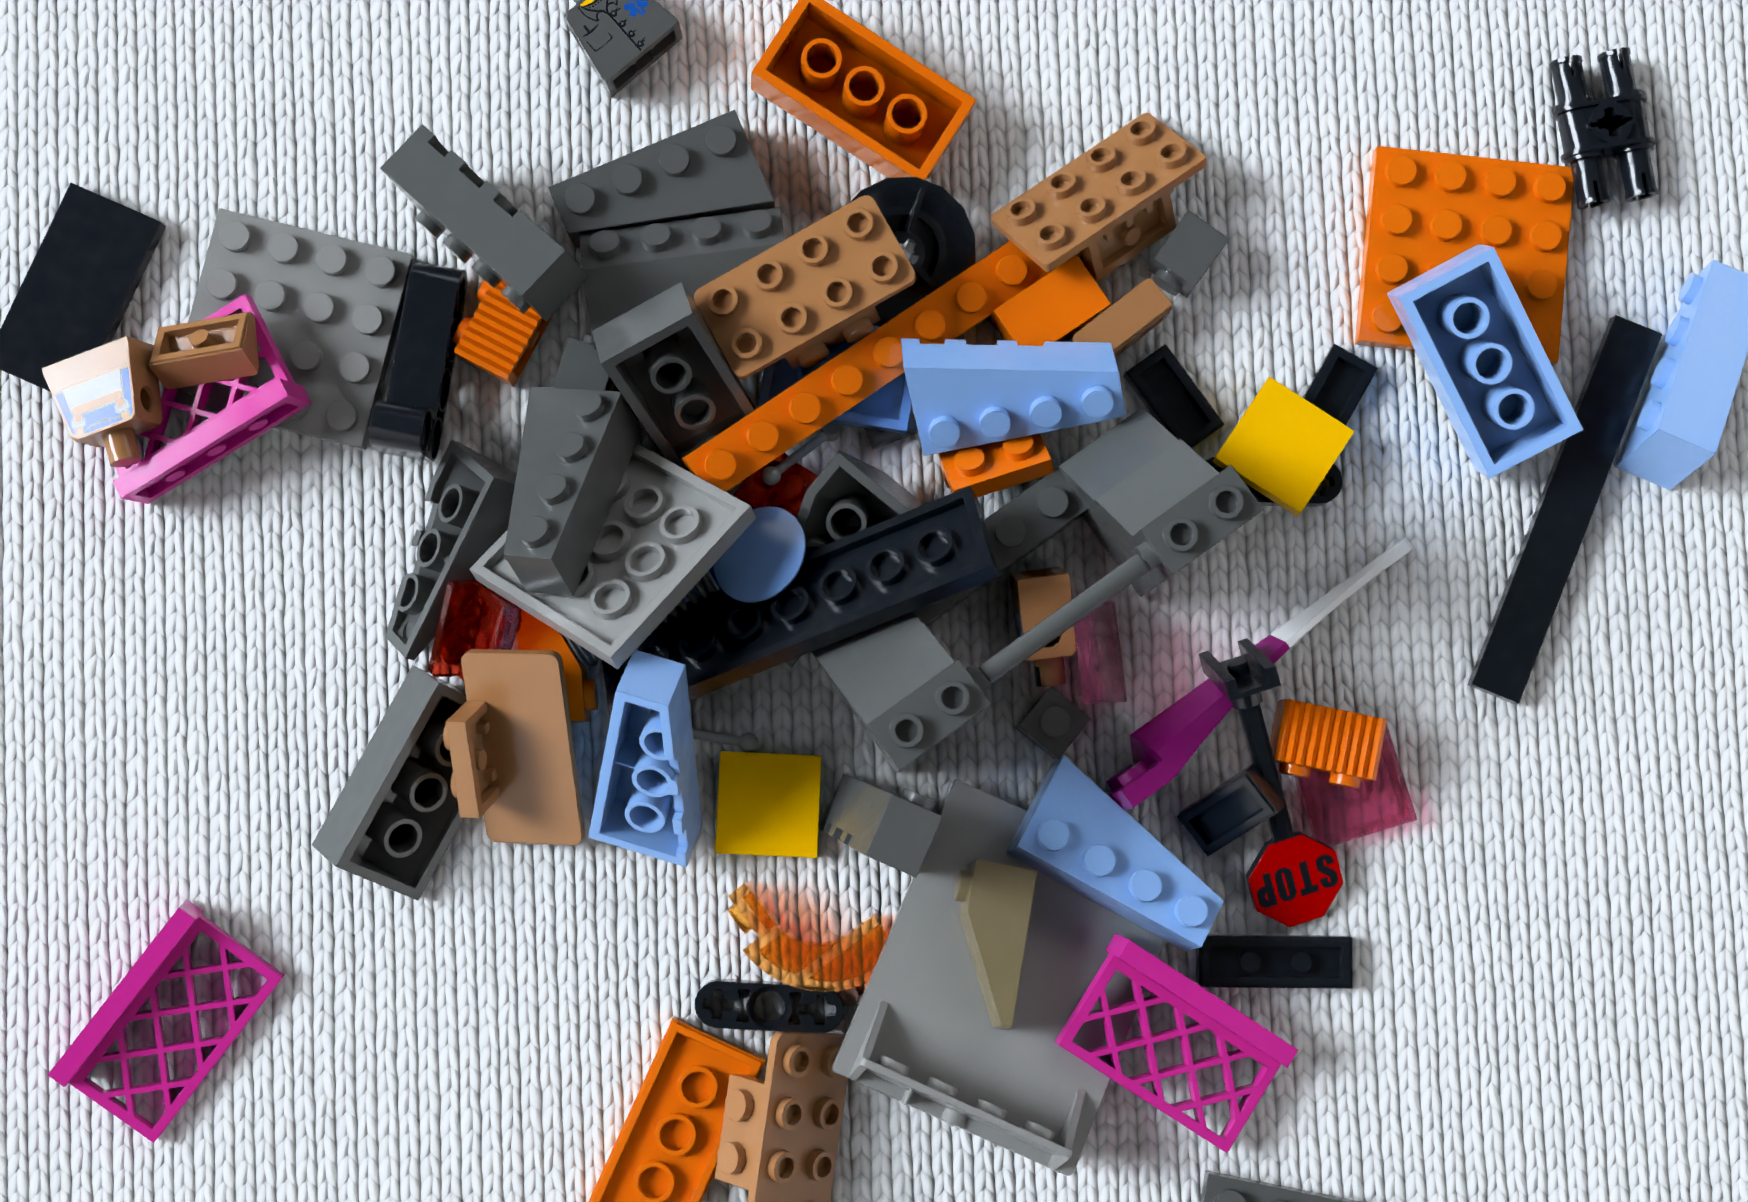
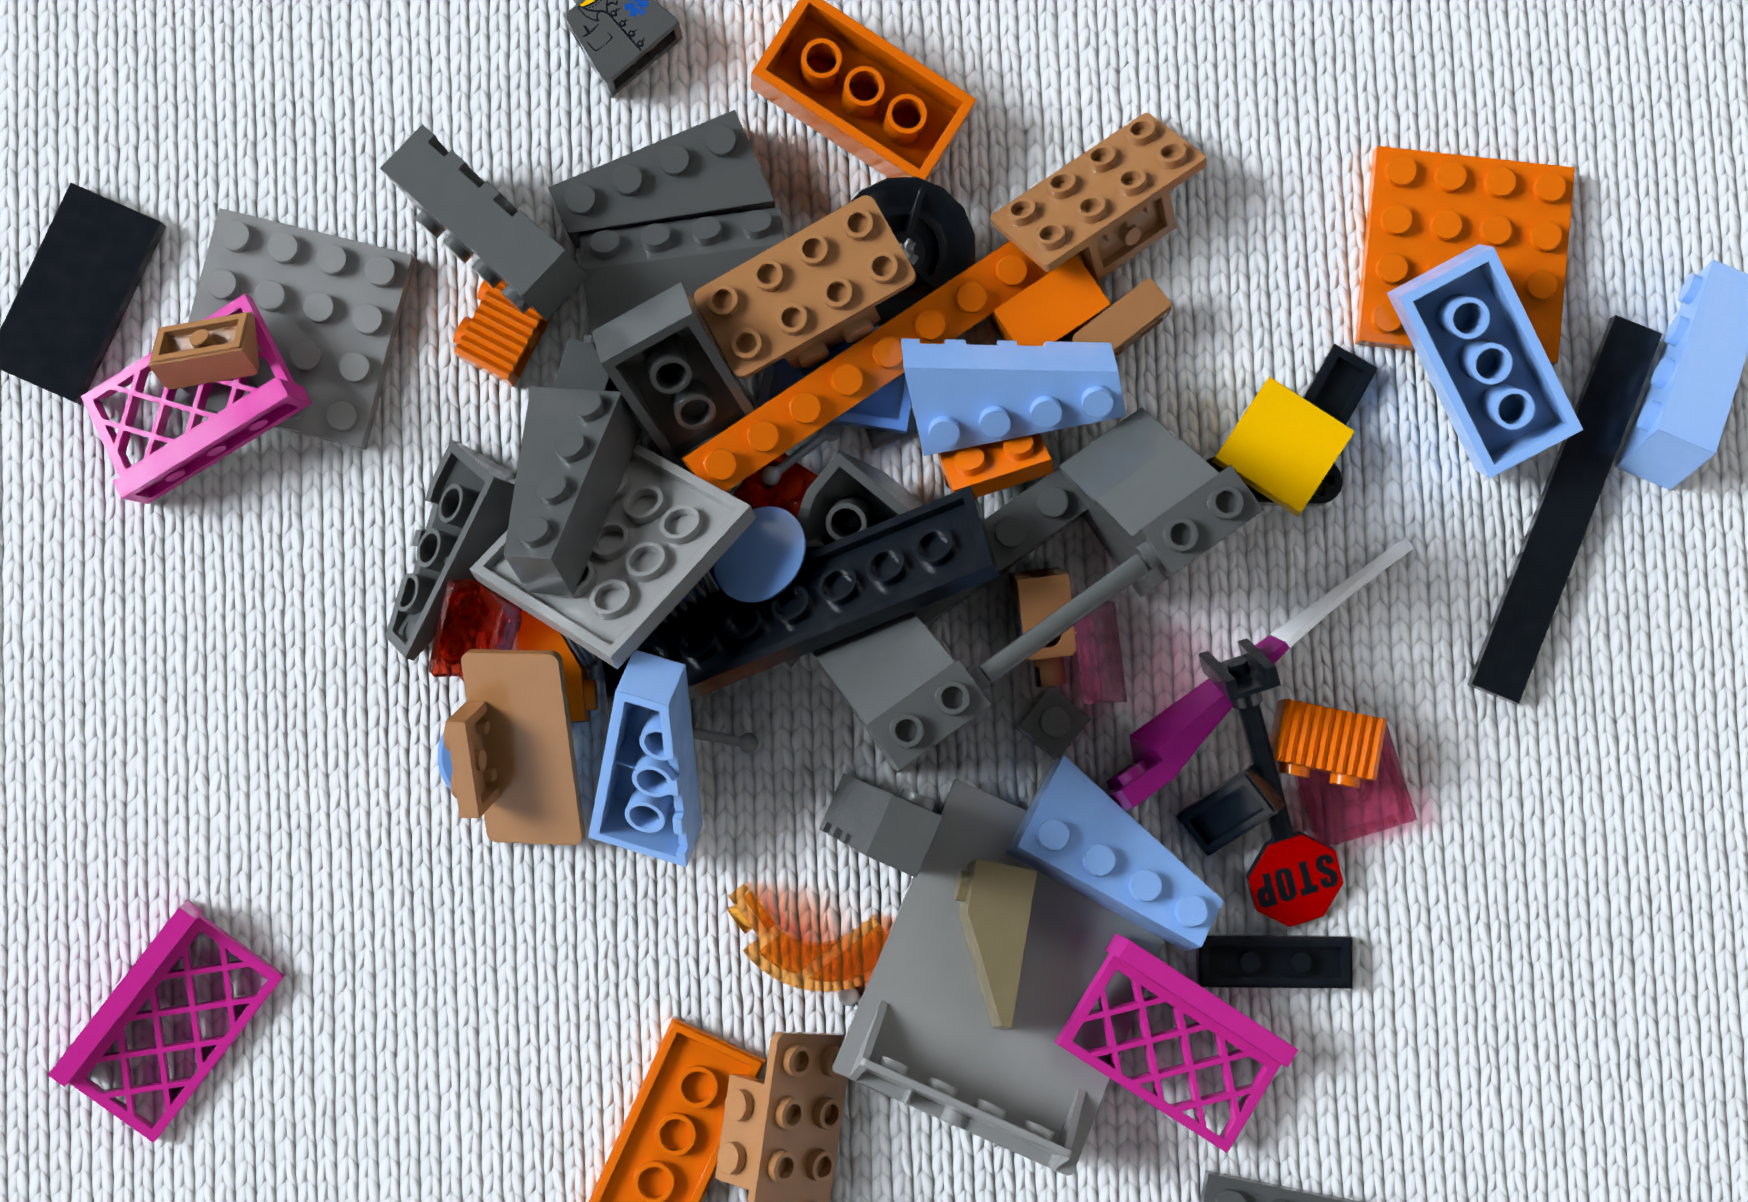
medium nougat torso [42,336,163,467] -> none
dark grey slope [312,665,467,901] -> none
black beam [369,262,467,461] -> none
black beam [695,979,844,1033] -> none
yellow tile [715,751,822,858] -> none
black tile [1123,344,1225,448] -> none
dark grey brick [1147,210,1229,298] -> none
black pin [1549,47,1659,209] -> none

